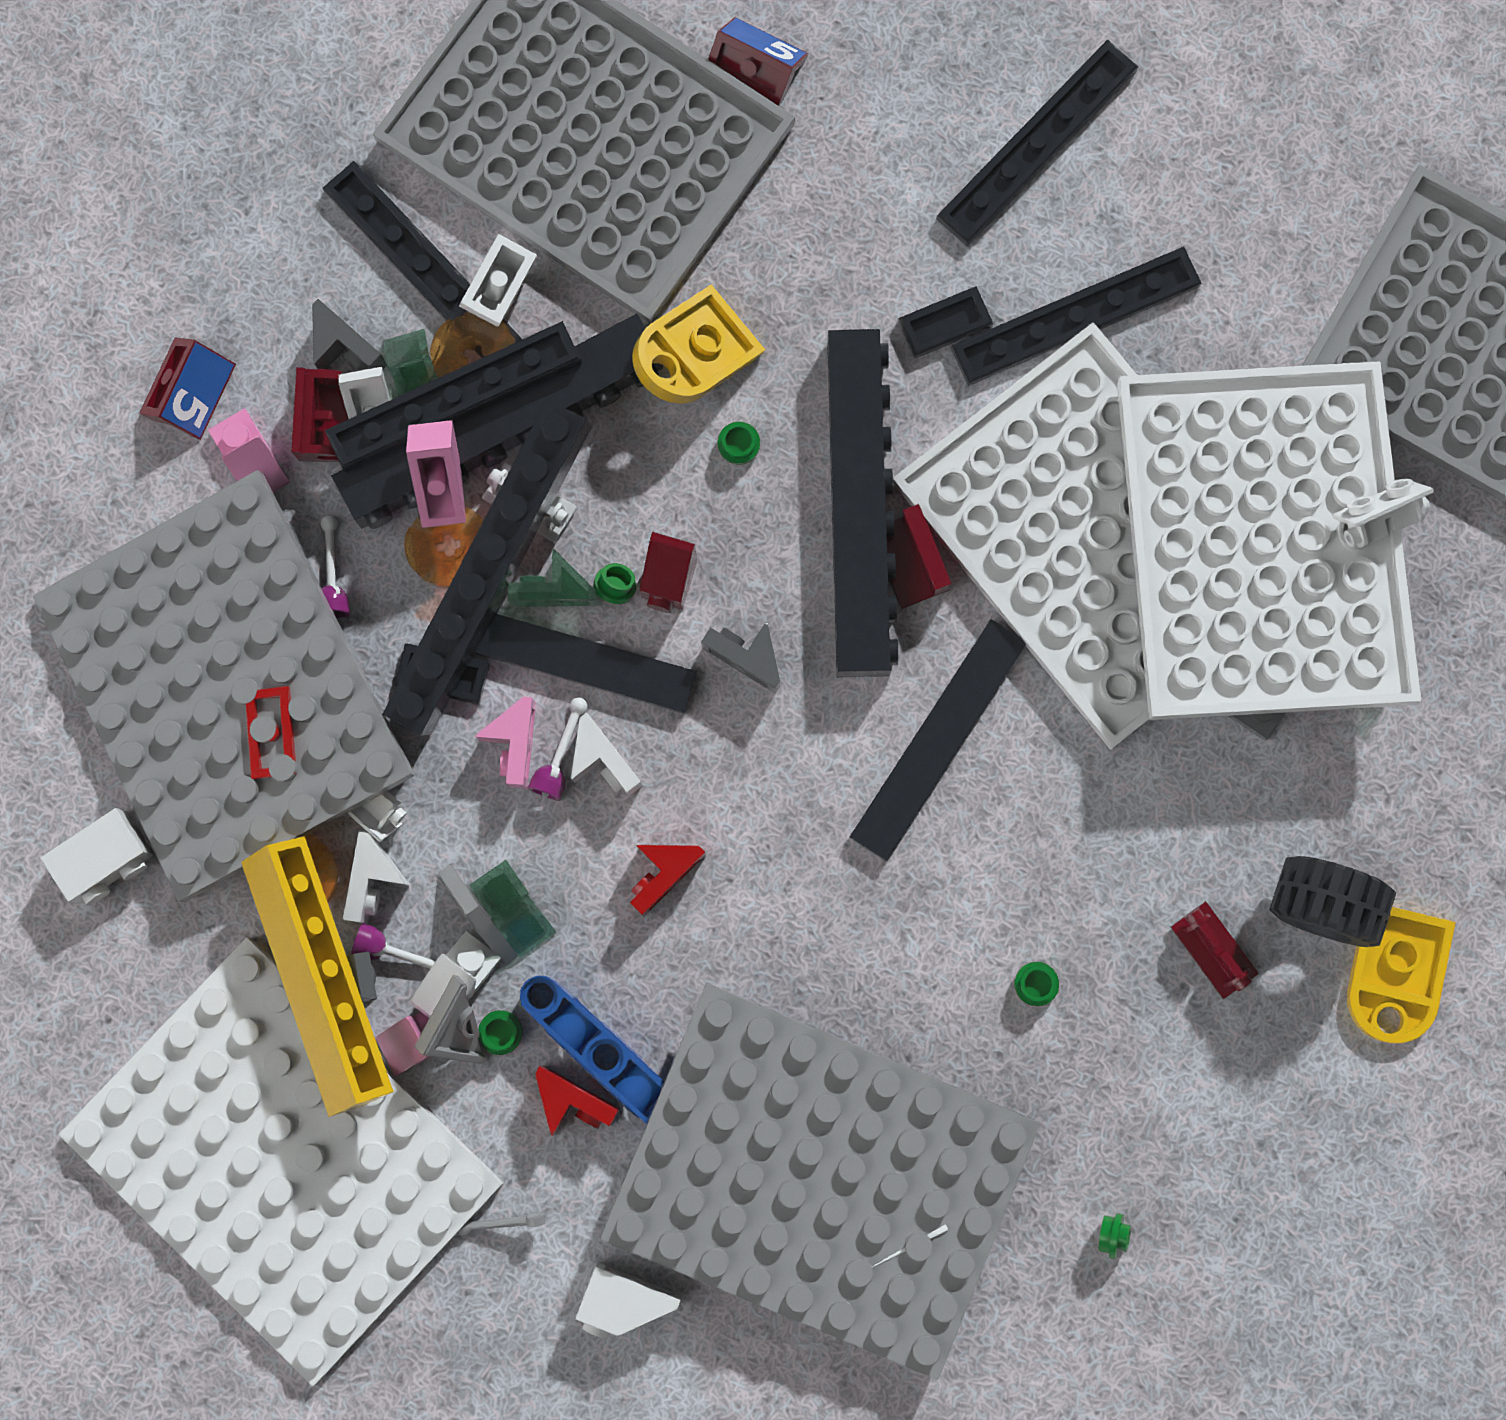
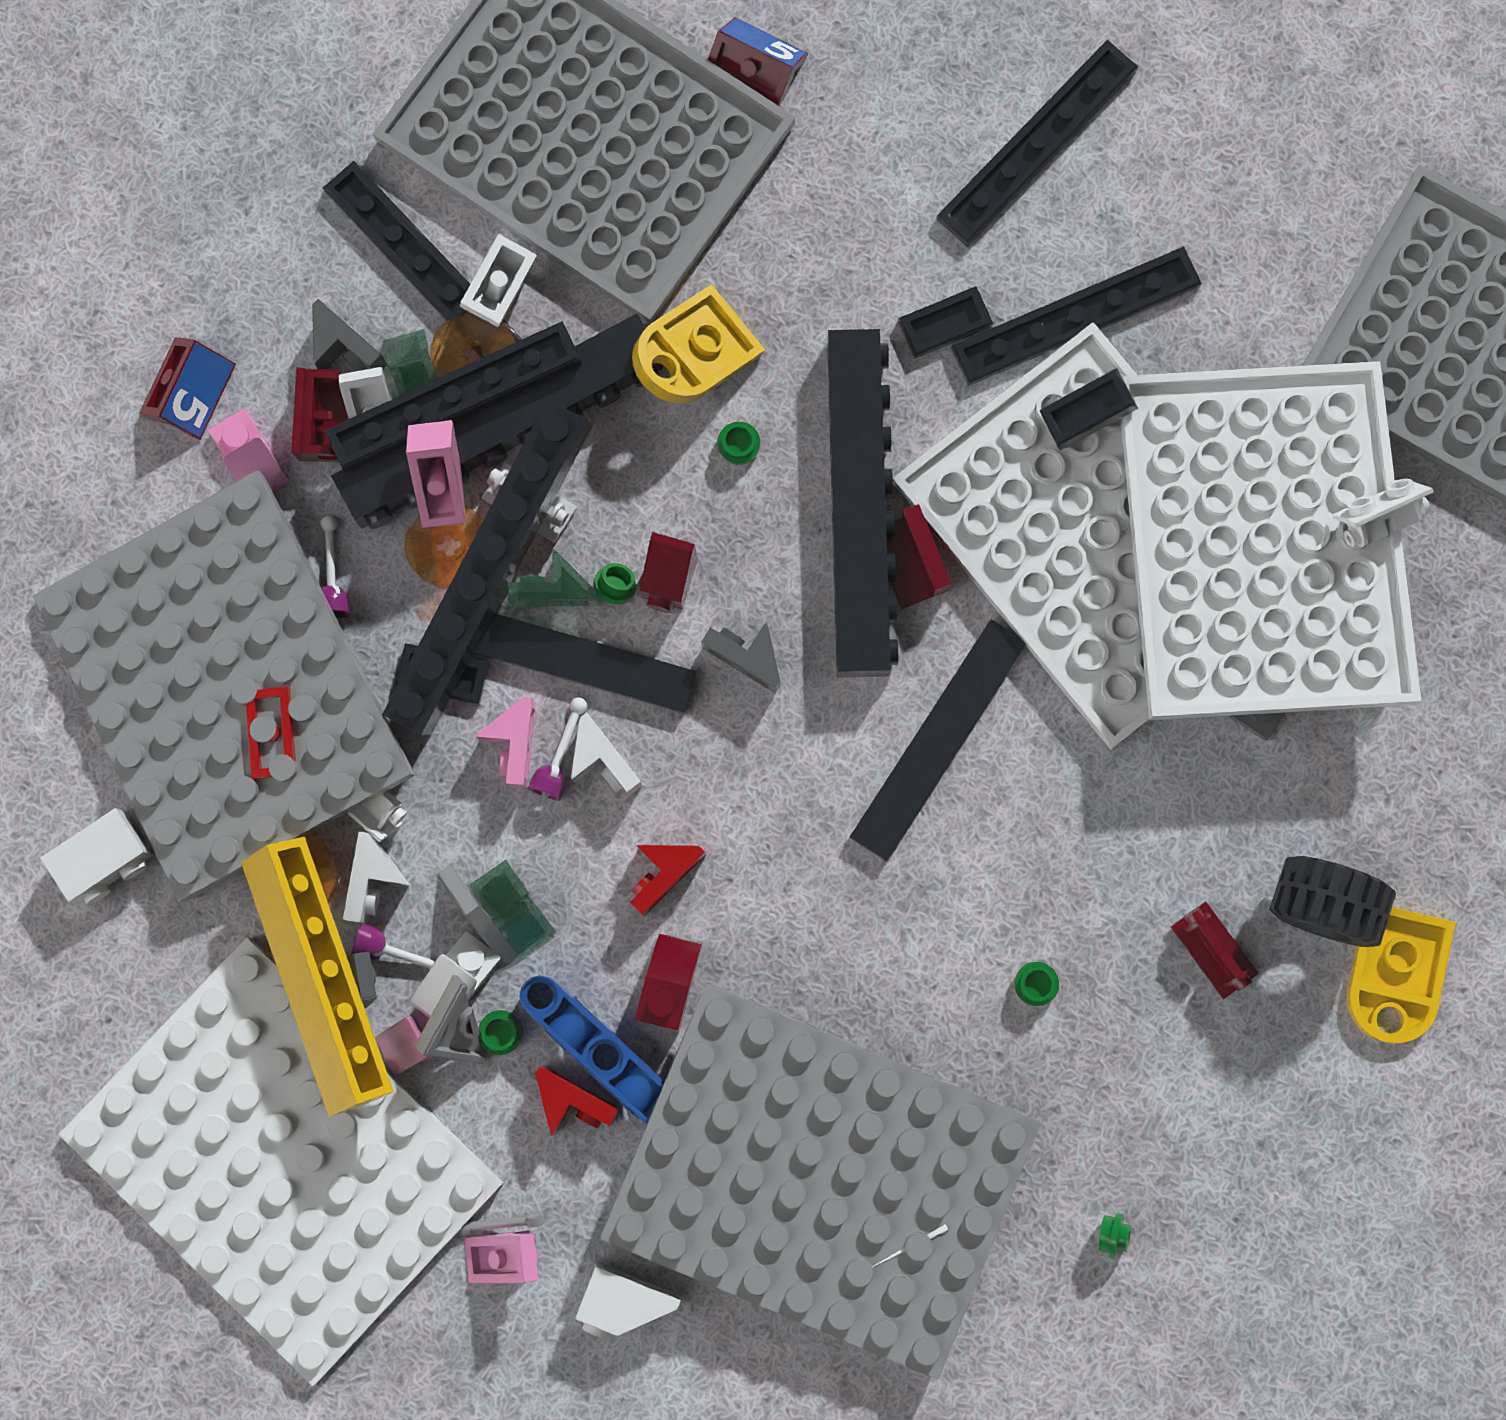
none -> bright pink slope [464,1230,539,1283]
none -> dark red slope [635,934,702,1031]
none -> black tile [1039,368,1139,451]

